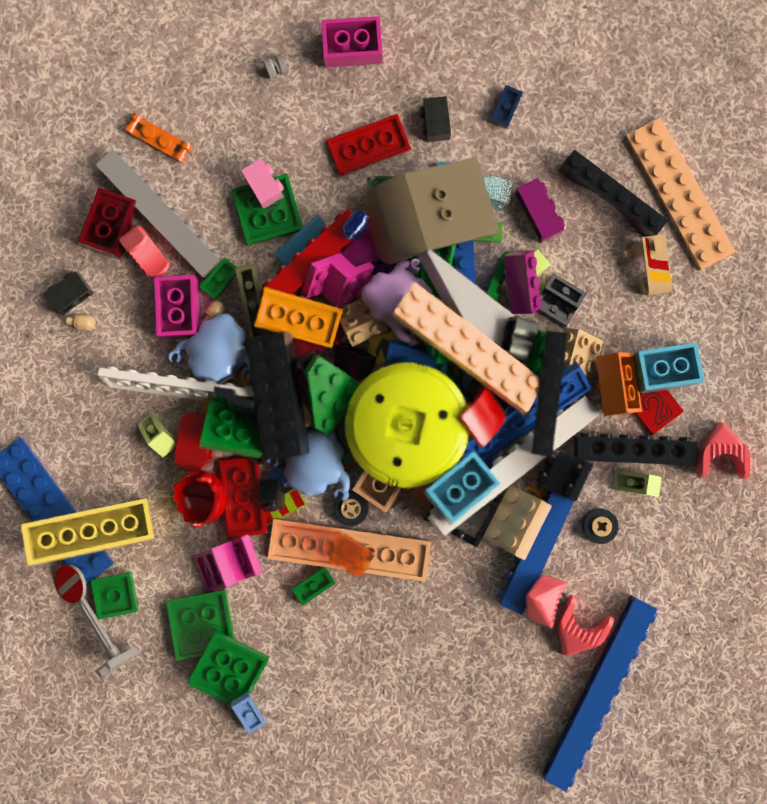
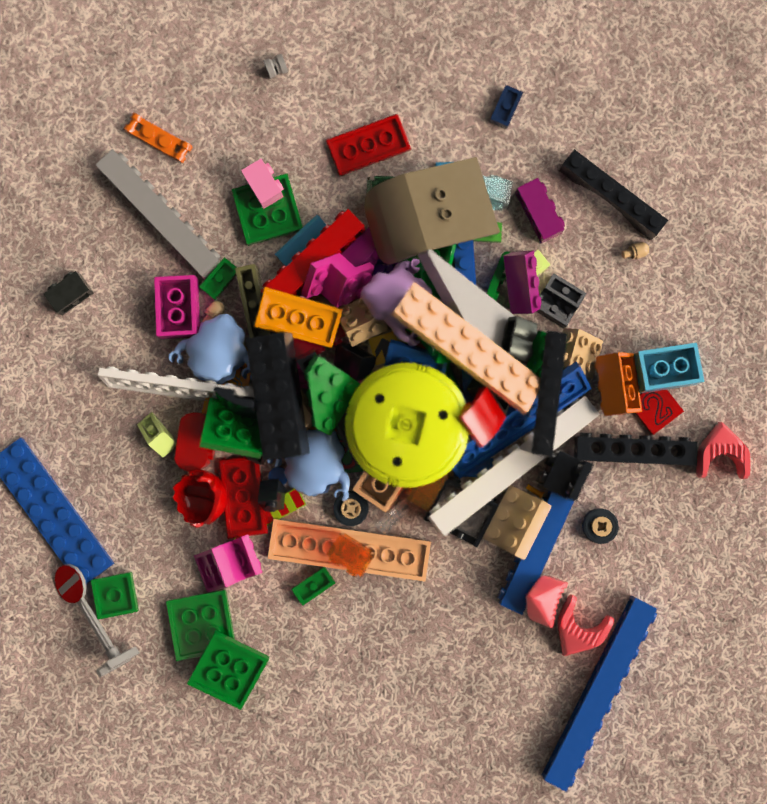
light yellow brick [21,499,155,566] -> none
tan cylinder [66,314,95,331] -> none
dark red slope [77,187,136,260] -> none
coral animal [119,226,169,279] -> none
medium blue plate [230,692,266,734] -> none
dark pink brick [321,16,382,68] -> none
clear blue brick [342,210,370,241] -> none
pearl dark grey brick [420,96,451,142] -> none
medium azure brick [424,452,501,525] -> none
yellowish green slope [612,470,662,497] -> none
light nougat plate [625,117,736,271] -> none
tan door [640,234,672,297] -> none

